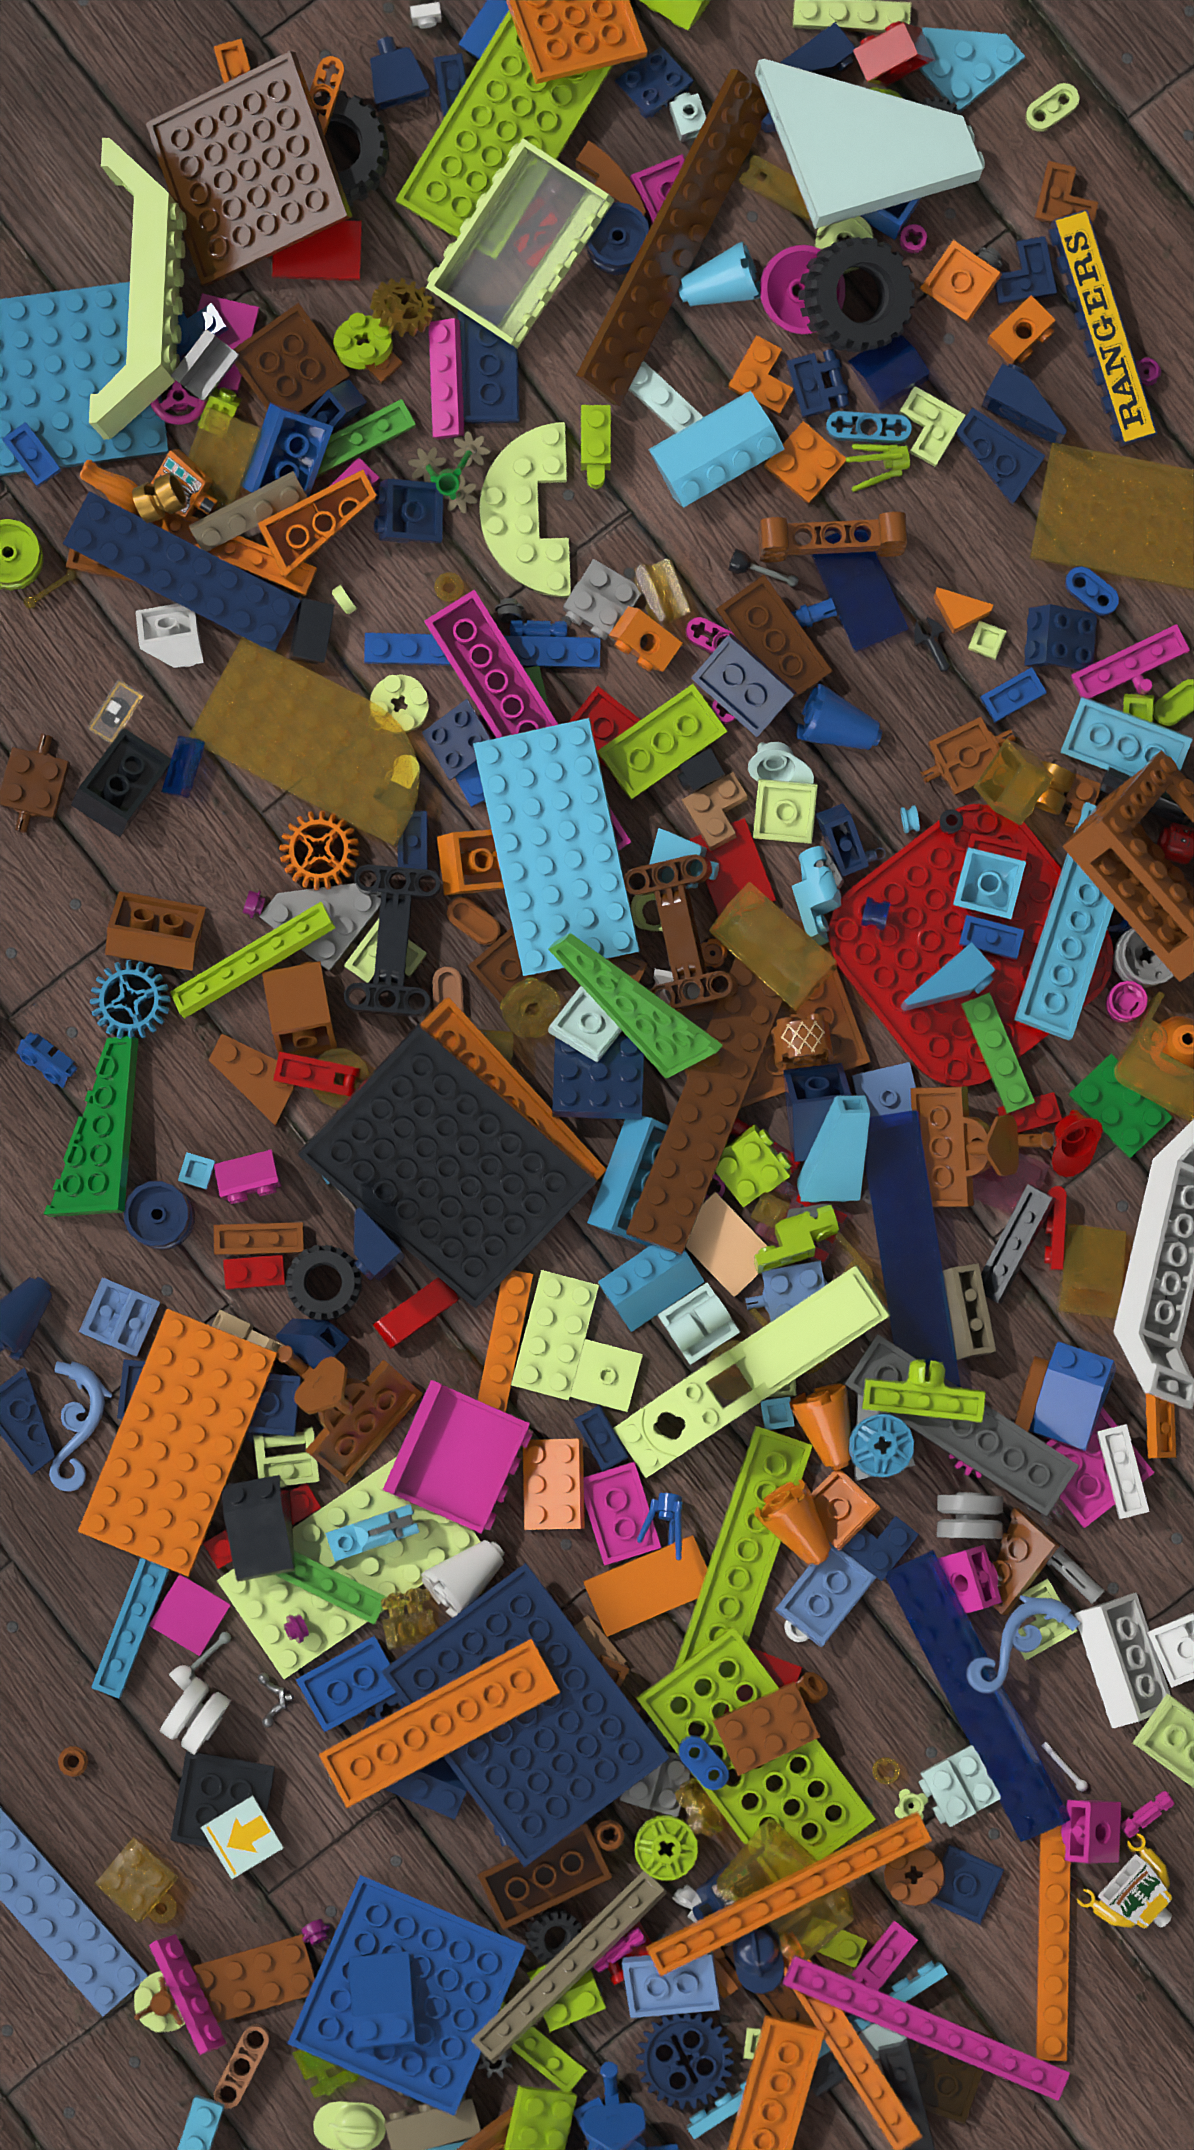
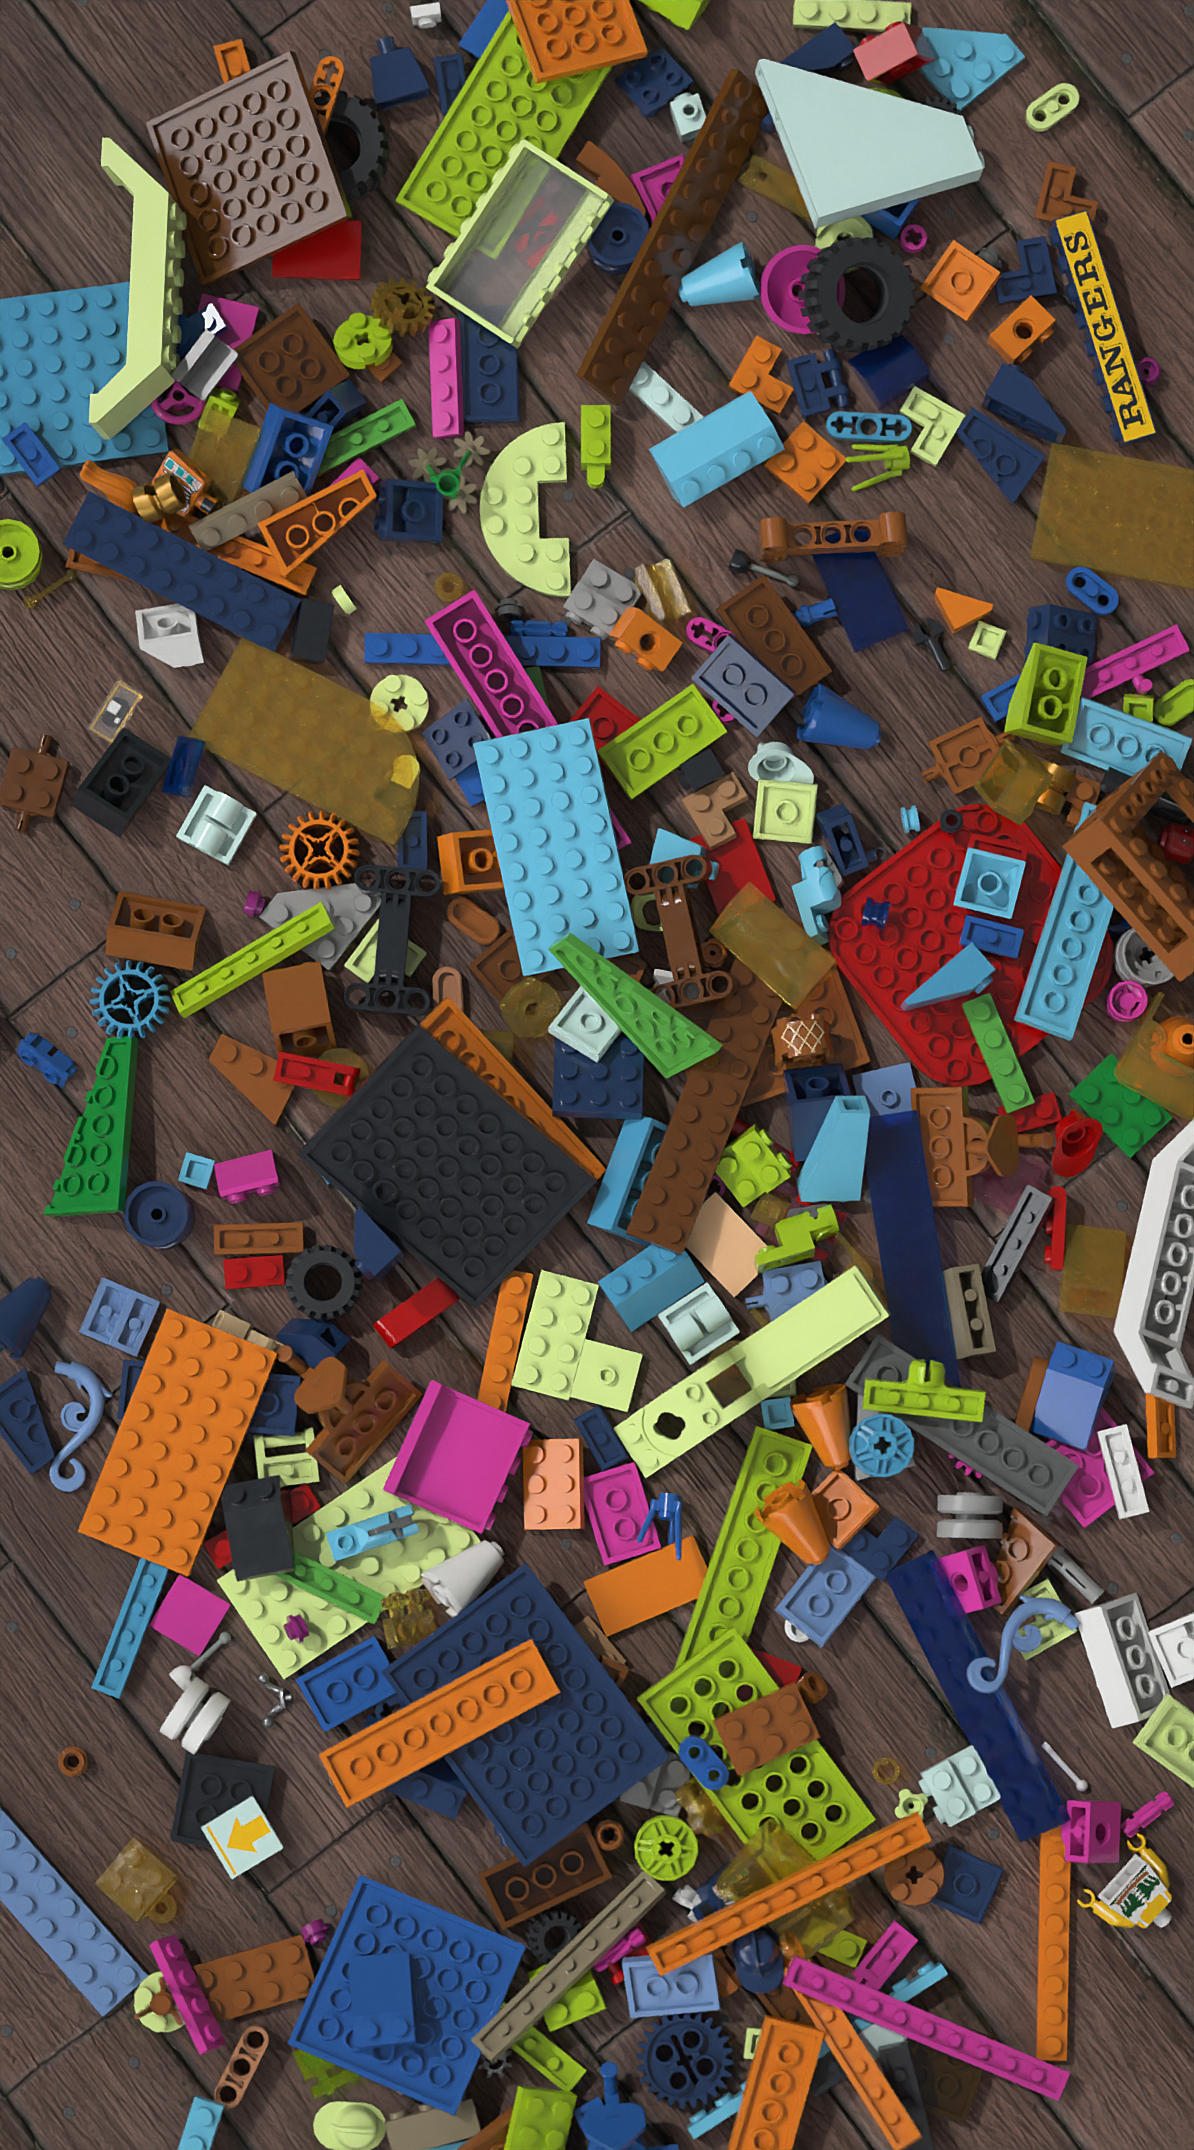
none -> light aqua plate [176,785,257,866]
none -> lime slope [1004,642,1088,746]

